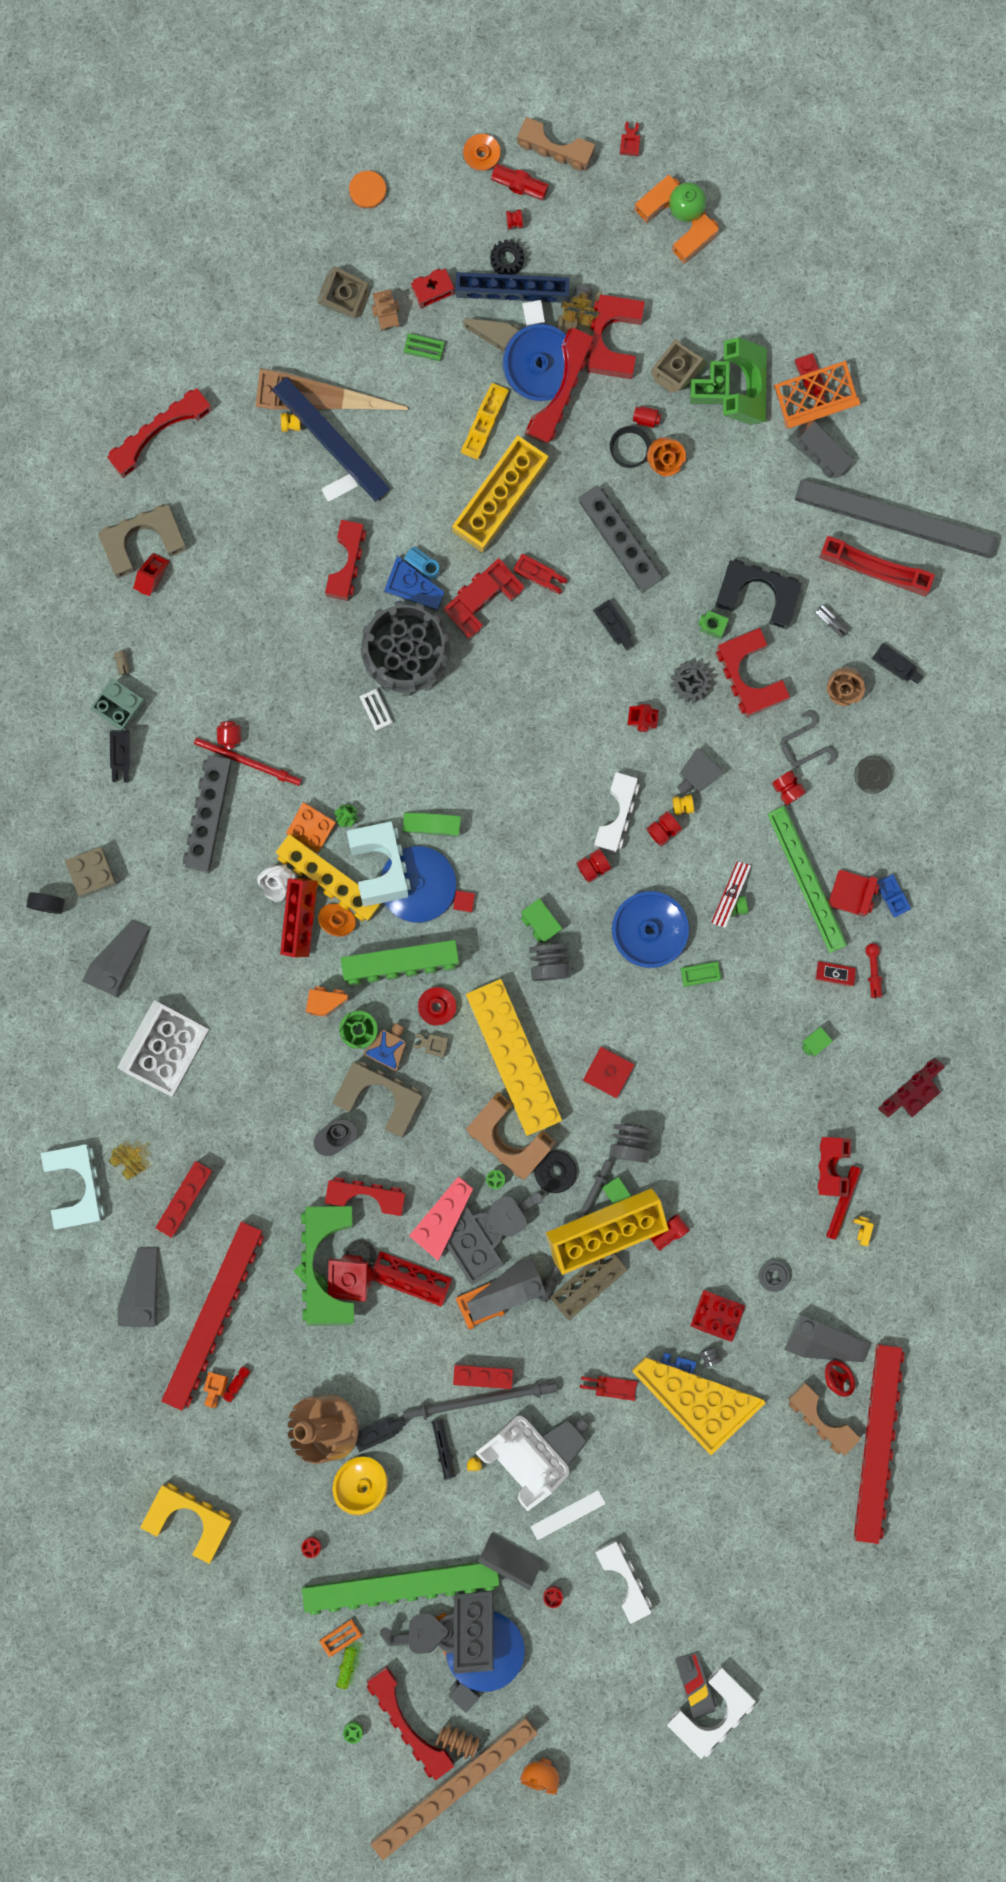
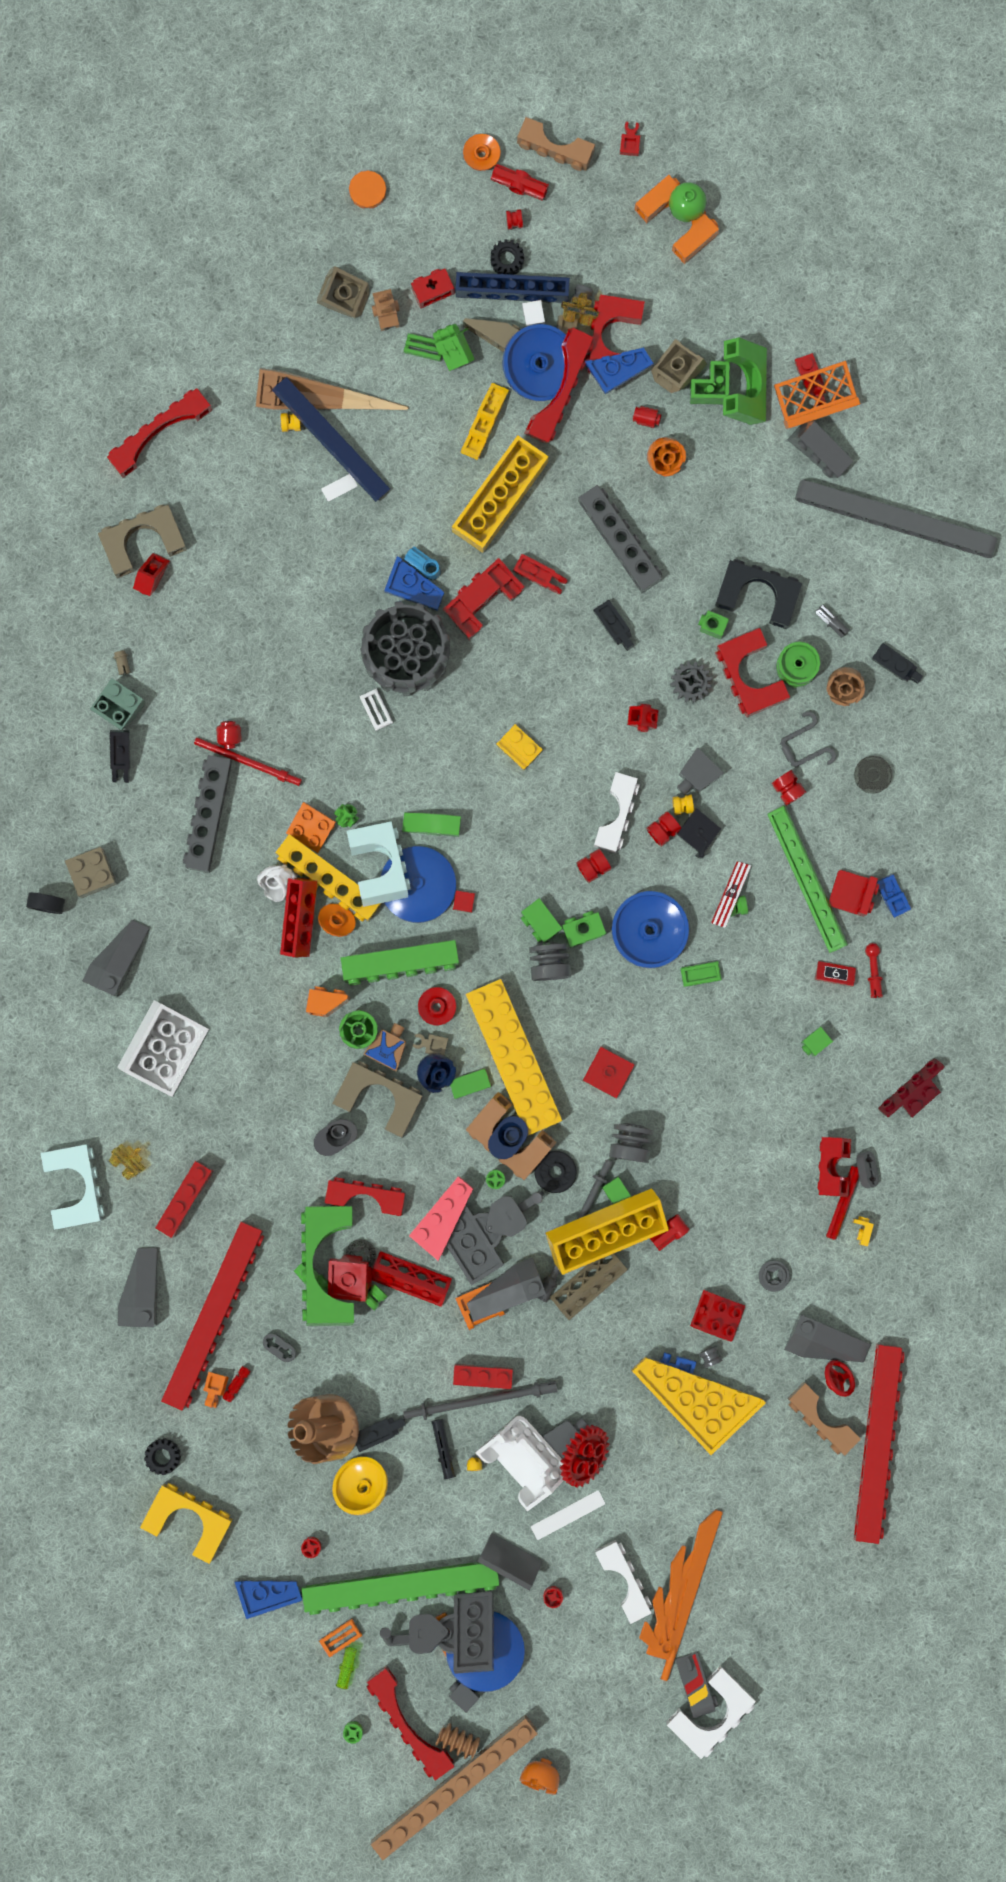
red arch [325,520,367,601] -> none
red arm [580,1376,638,1401] -> none
black tyre [610,426,651,468] -> none
red arch [819,535,935,597] -> none
none -> black tyre [144,1438,181,1475]
none -> blue wing [234,1580,303,1619]
none -> dark grey beam [263,1333,296,1362]
none -> bright green wheel [365,1283,388,1311]
none -> dark blue cylinder [417,1053,456,1093]
none -> bright green piece [433,324,475,371]
none -> bright green tile [450,1069,491,1099]
none -> dark blue piece [488,1116,528,1159]
none -> yellow plate [496,724,543,770]
none -> red gear [560,1425,610,1488]
none -> bright green brick [562,911,606,948]
none -> blue wing [585,347,654,395]
none -> orange animal [639,1510,722,1681]
none -> black hat [677,808,721,858]
none -> bright green wheel [776,642,820,688]
none -> dark grey beam [856,1151,879,1189]

